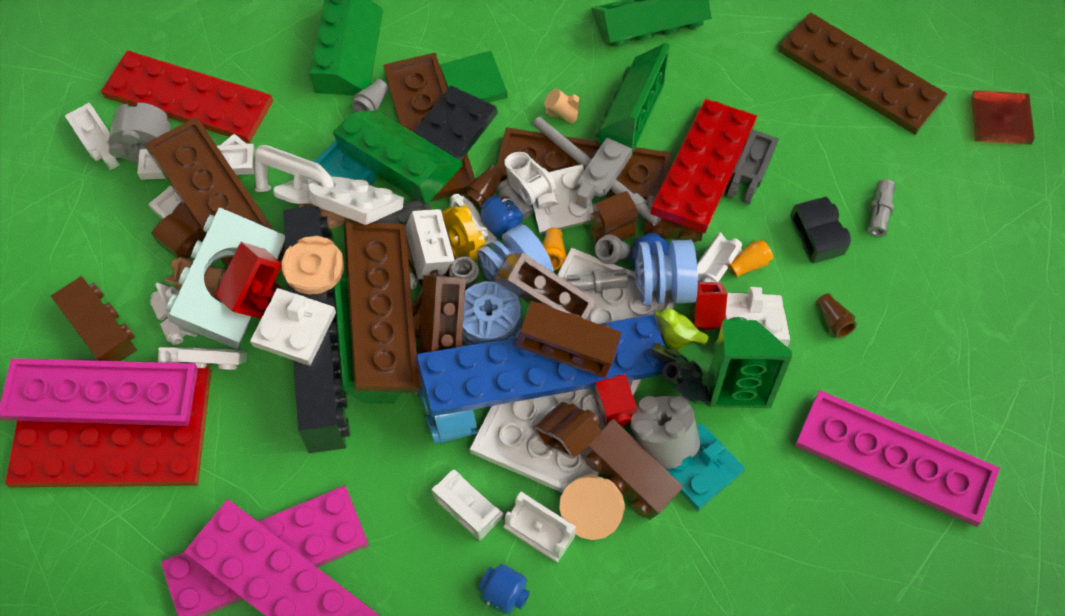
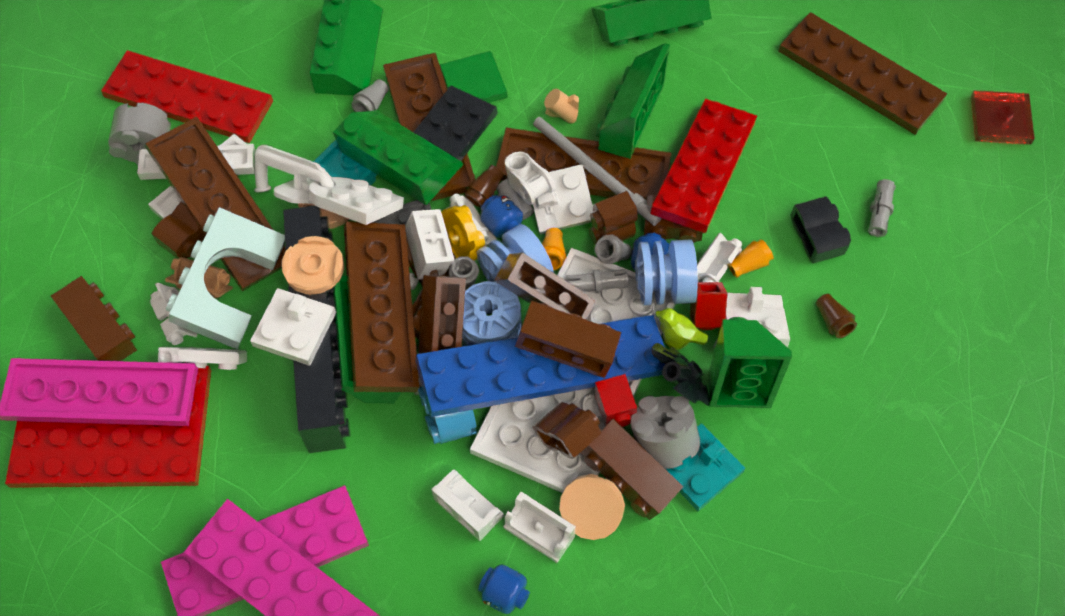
white hinge [65,103,120,170] -> none
red brick [215,242,284,319] -> none
light grey hinge [576,138,632,209] -> none
dark grey hinge [727,130,779,204] -> none
dark pink plate [795,390,1000,527] -> none

